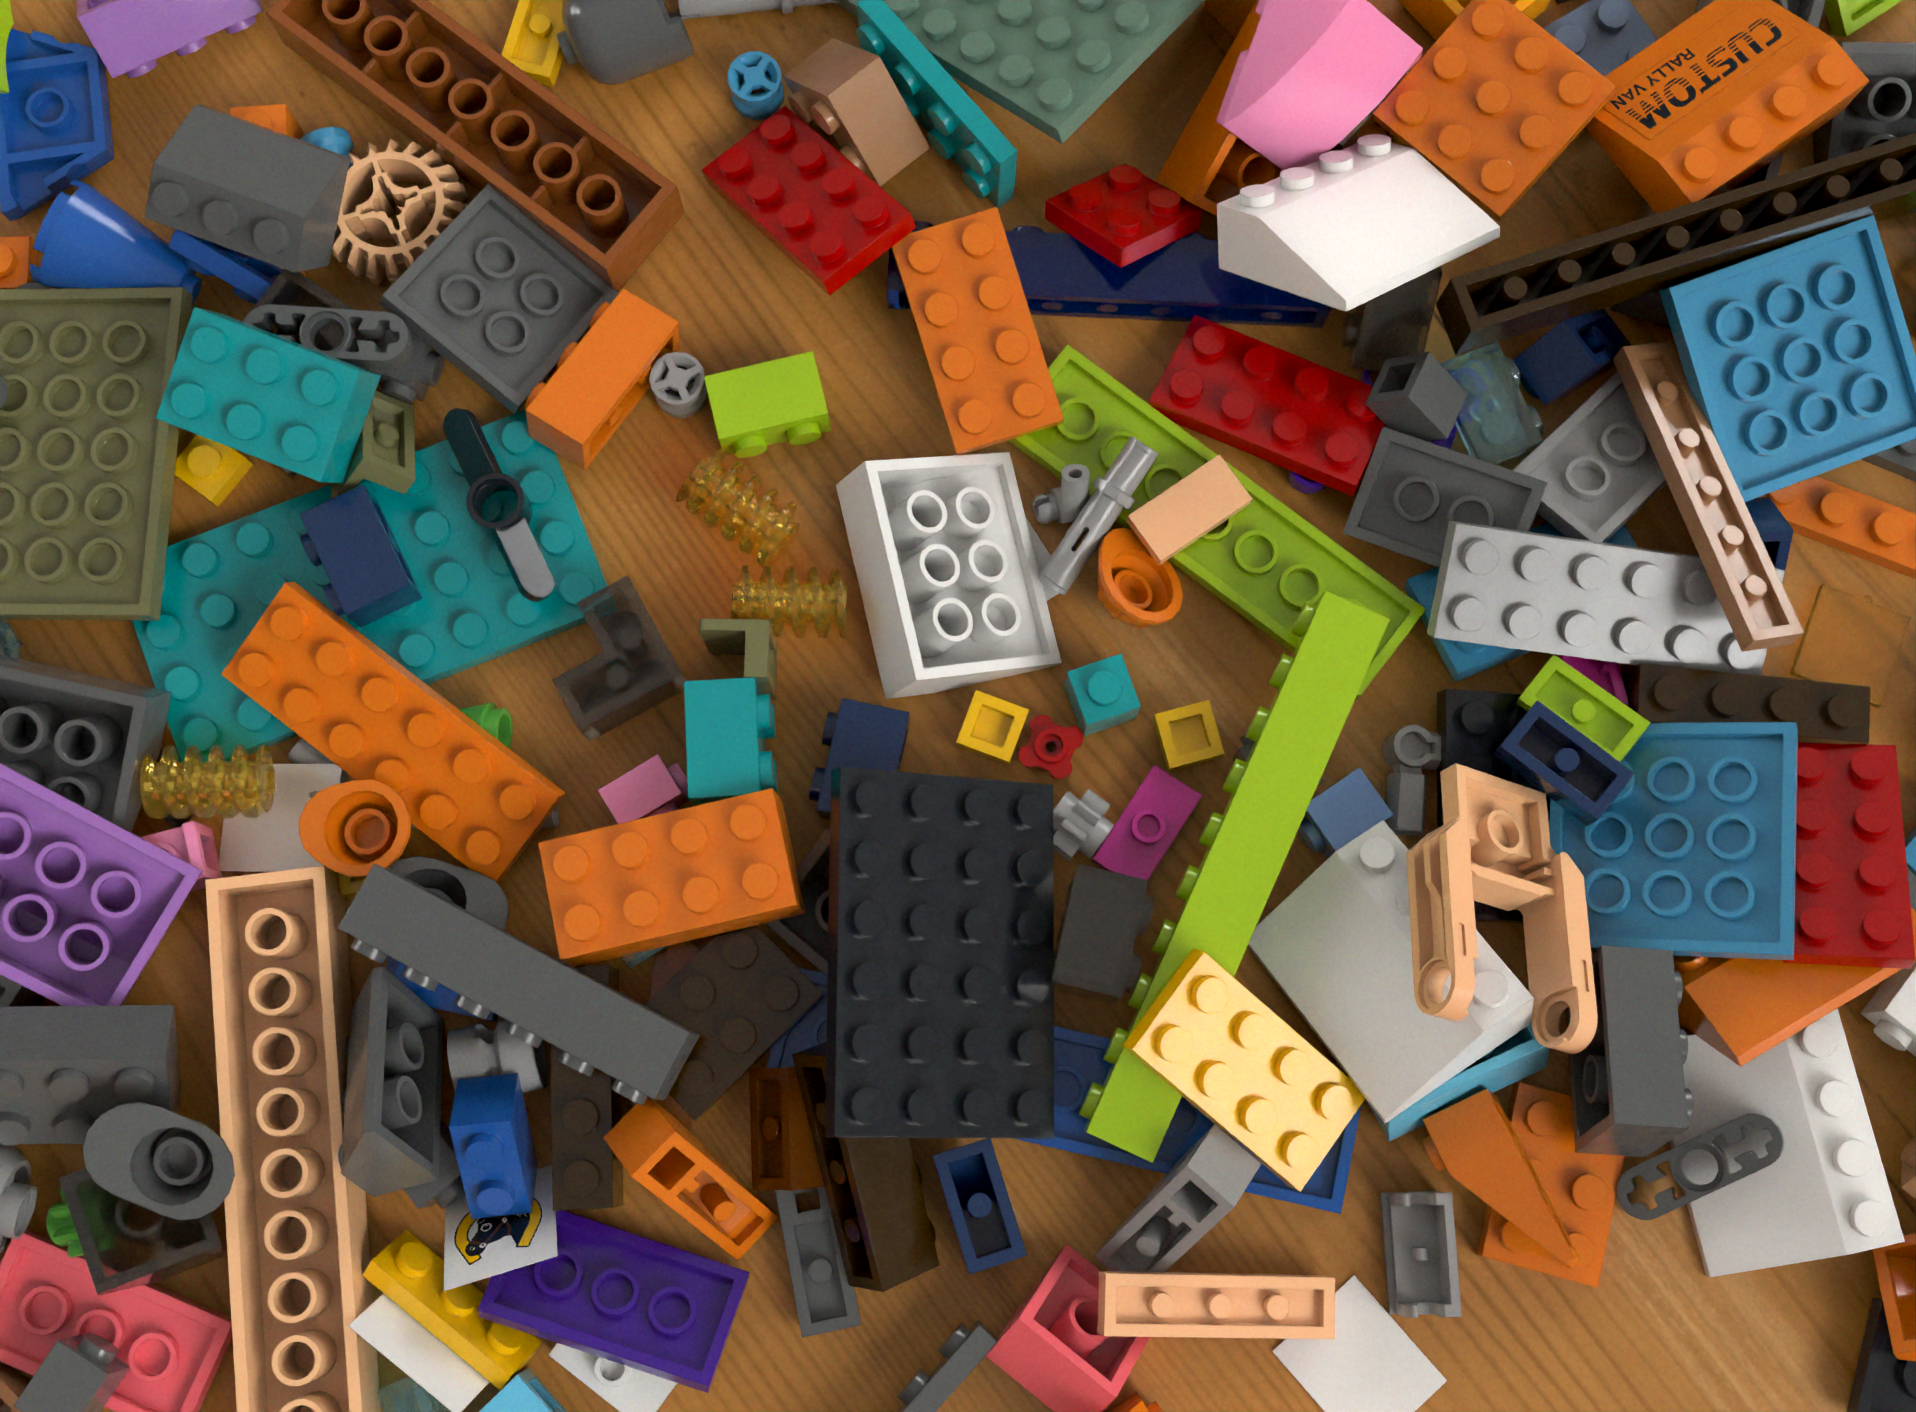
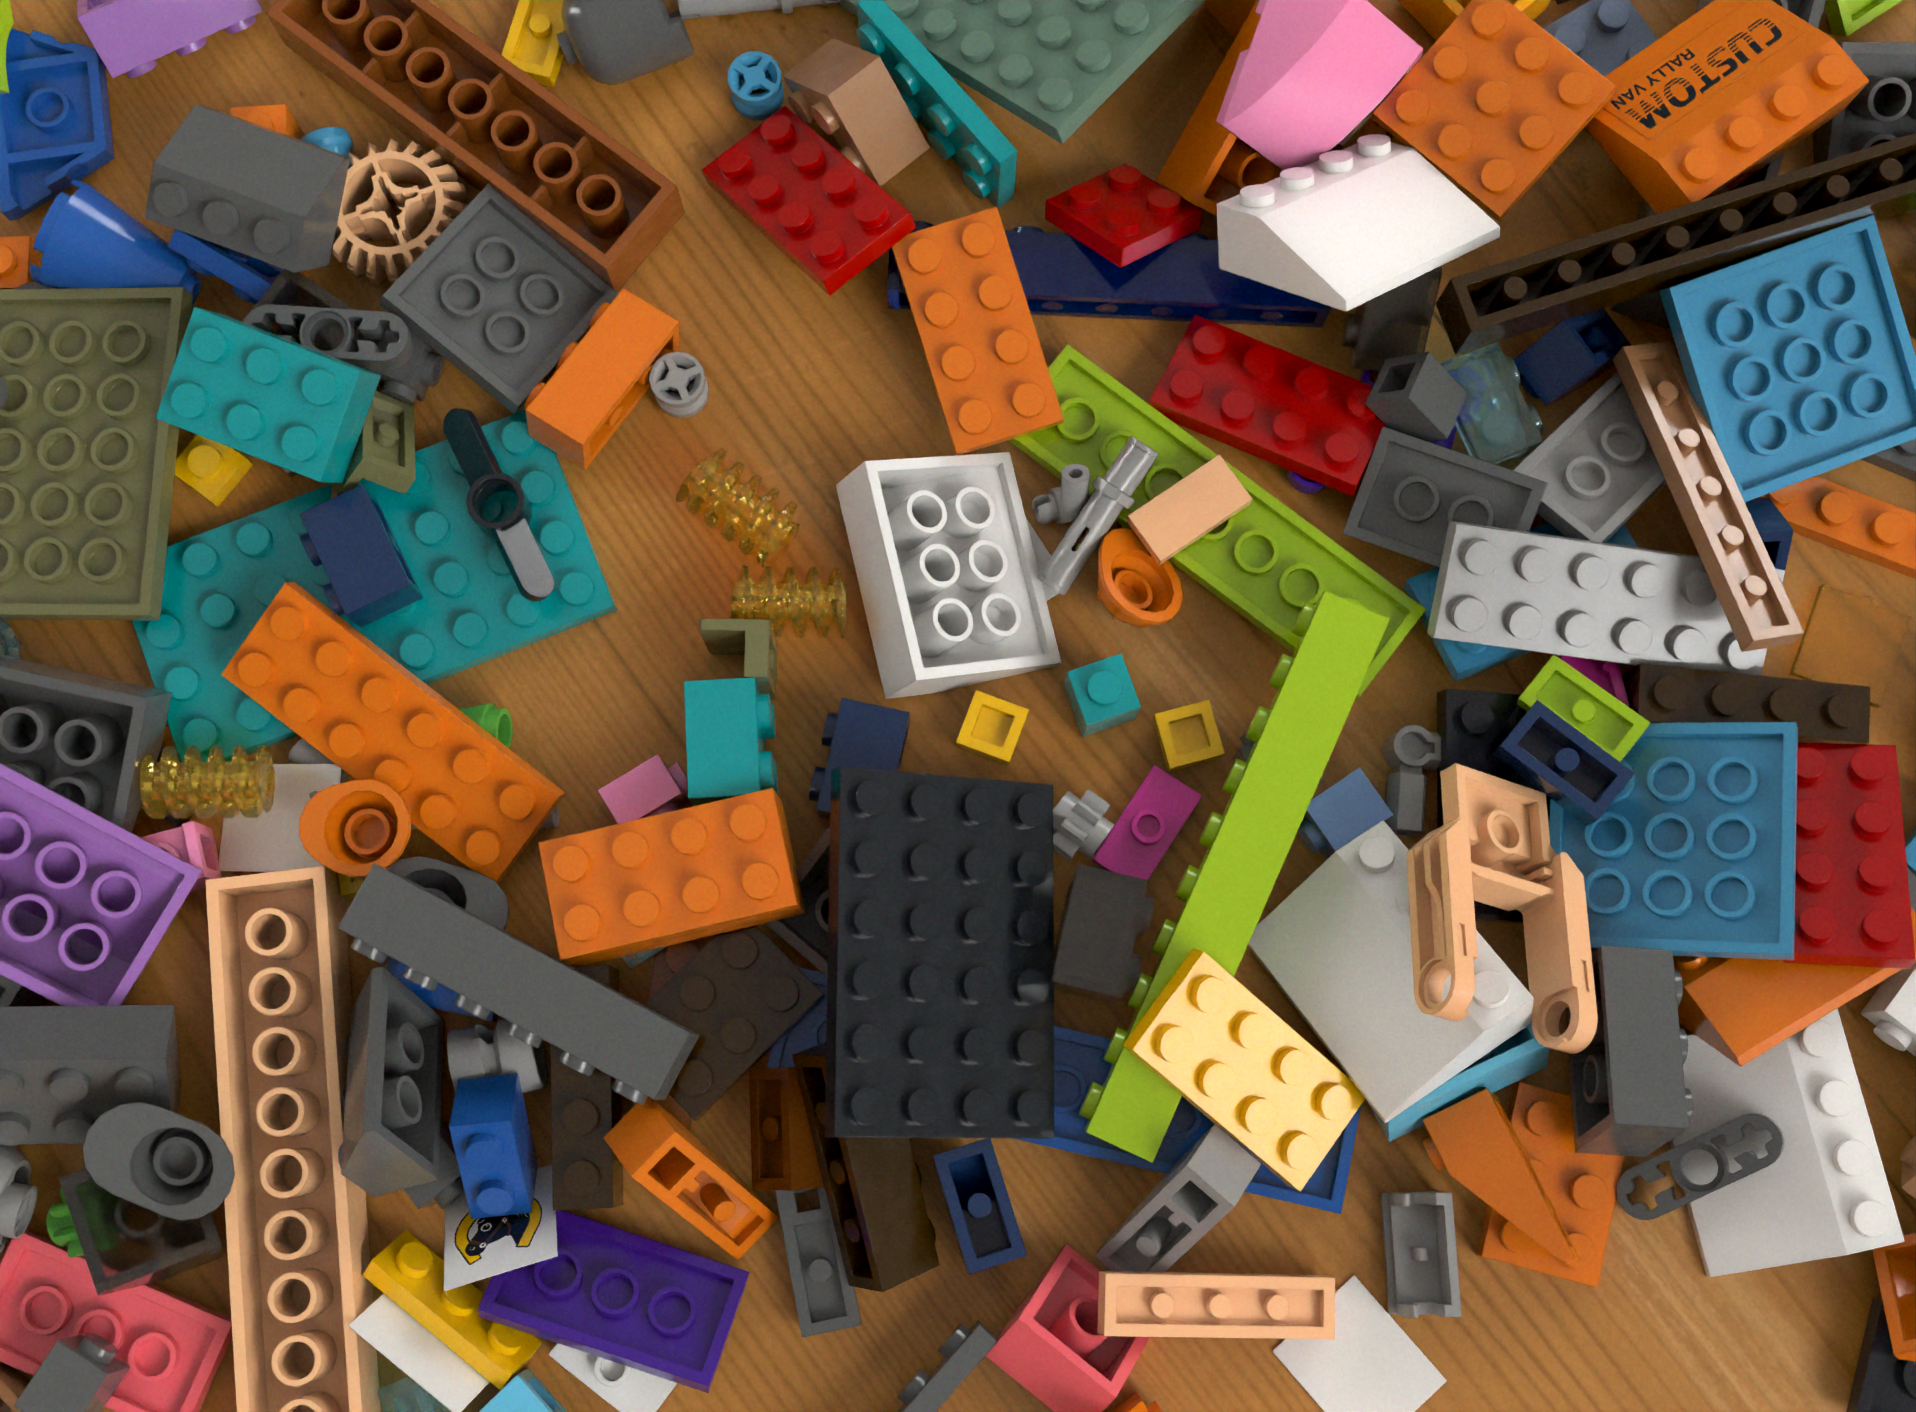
clear smoke brick [552,575,686,741] -> none
lime brick [704,351,831,458] -> none
red plate [1018,715,1083,780] -> none

